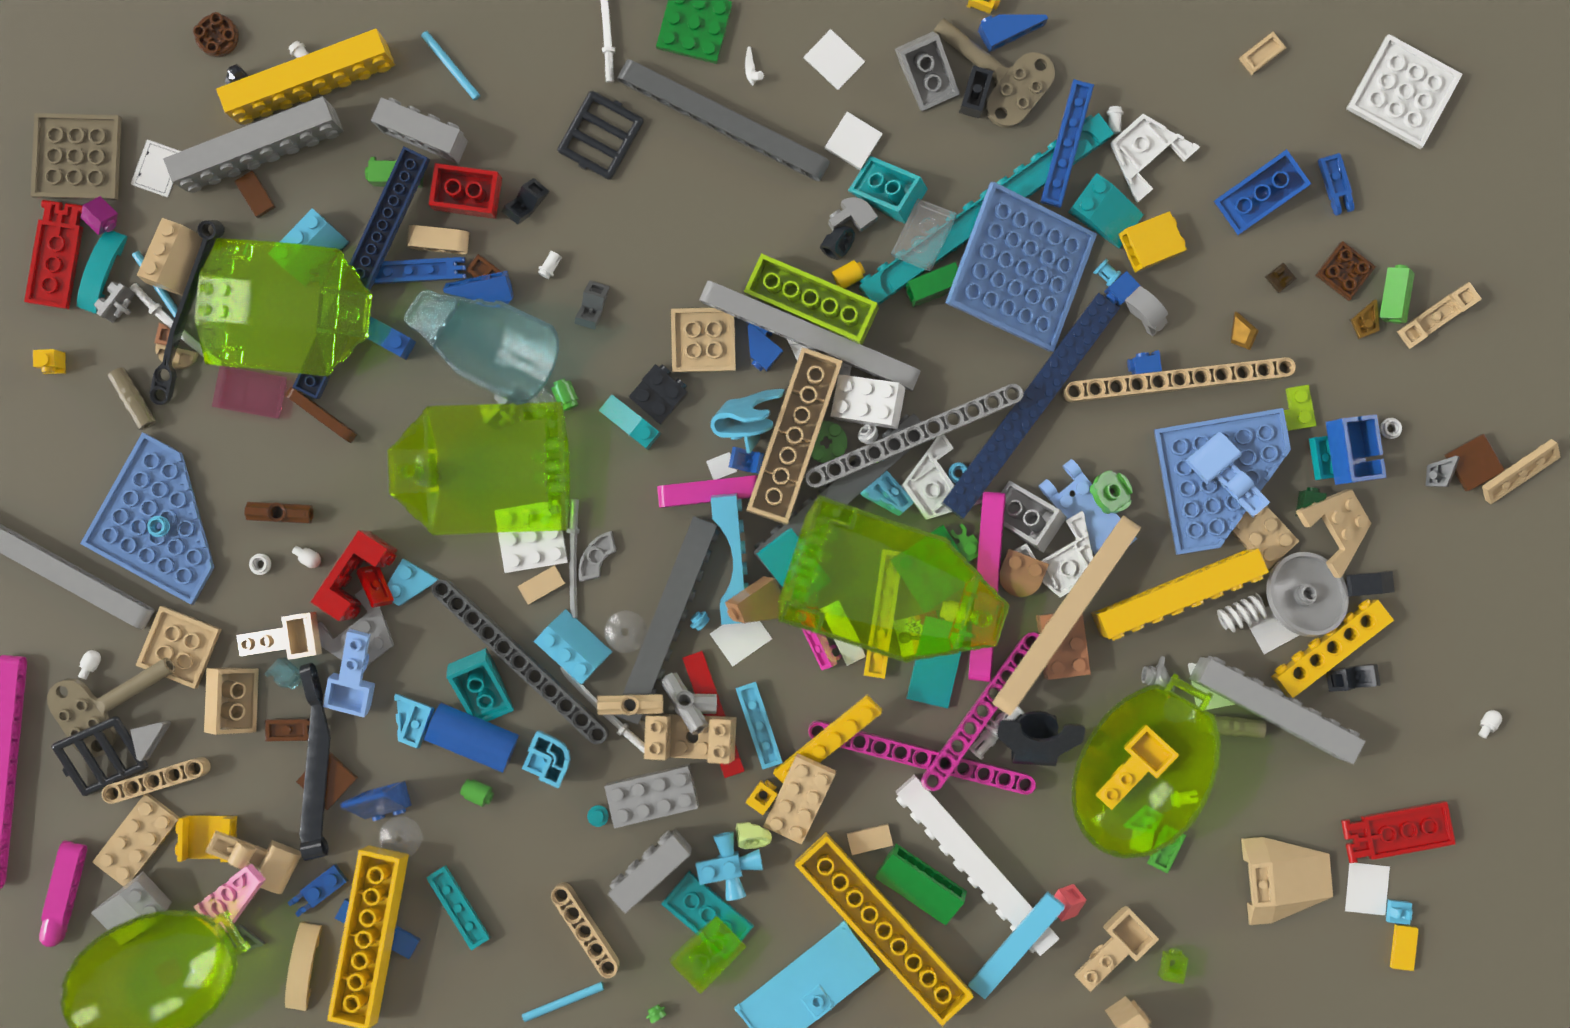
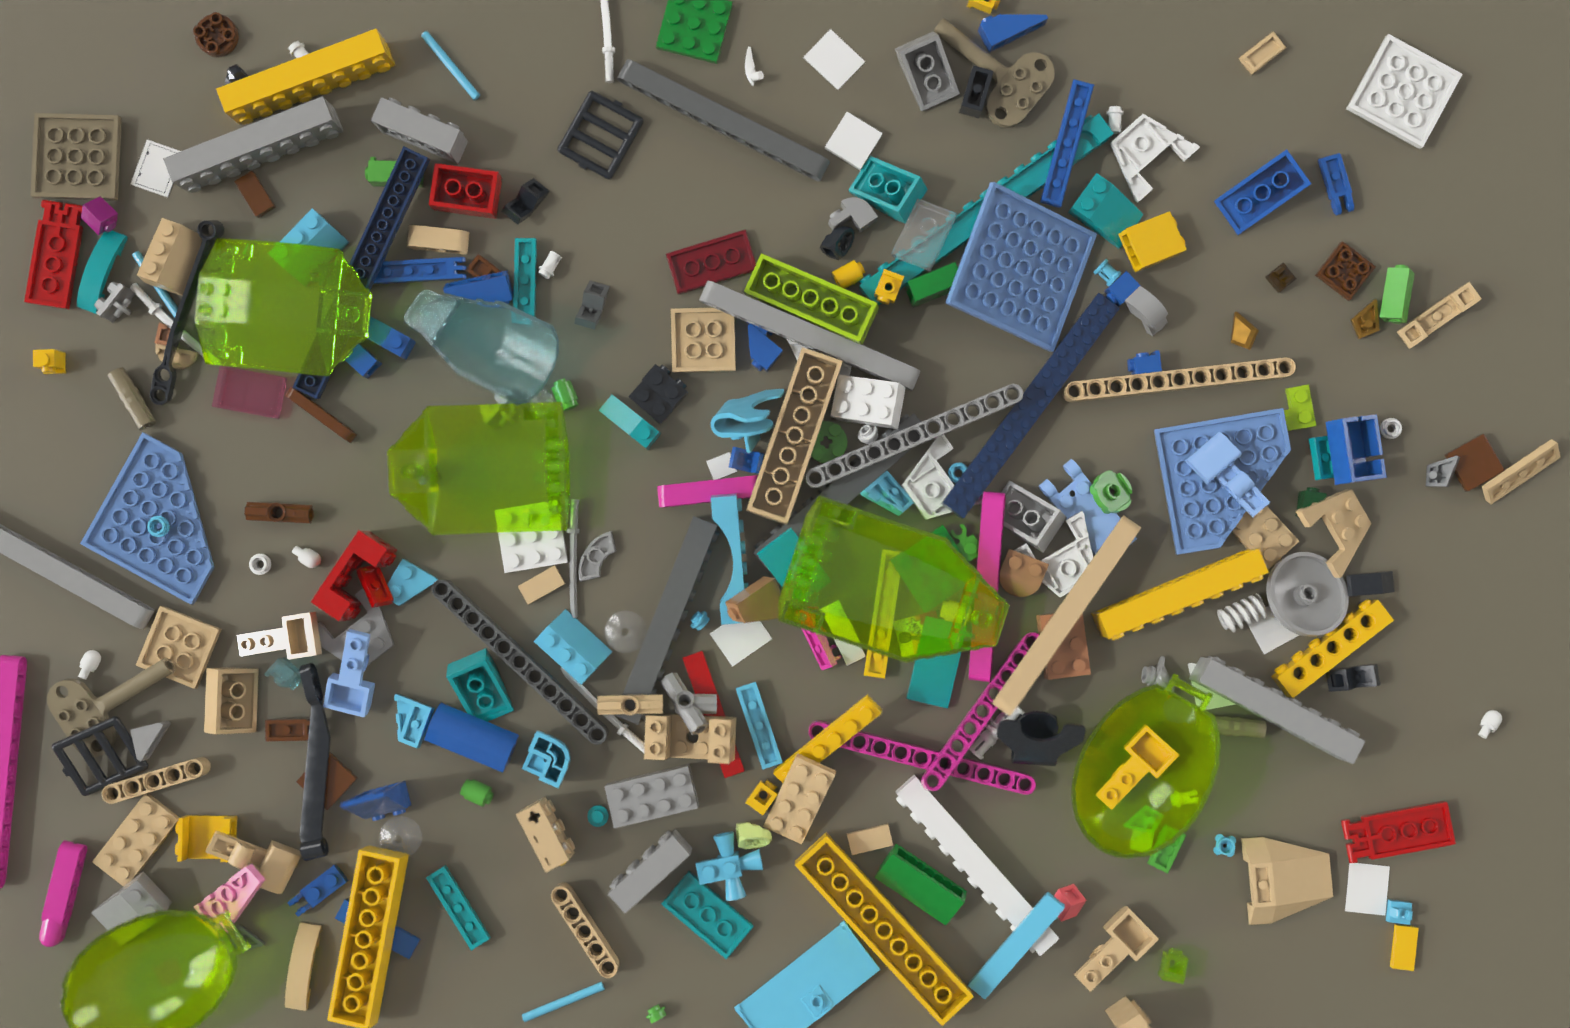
clear neon green slope [669,915,747,994] -> none
none -> blue brick [344,344,382,379]
none -> teal plate [513,238,537,323]
none -> tan piece [516,797,575,872]
none -> dark red tile [666,229,756,295]
none -> yellow brick [874,269,904,305]
none -> medium azure plate [1213,834,1236,857]

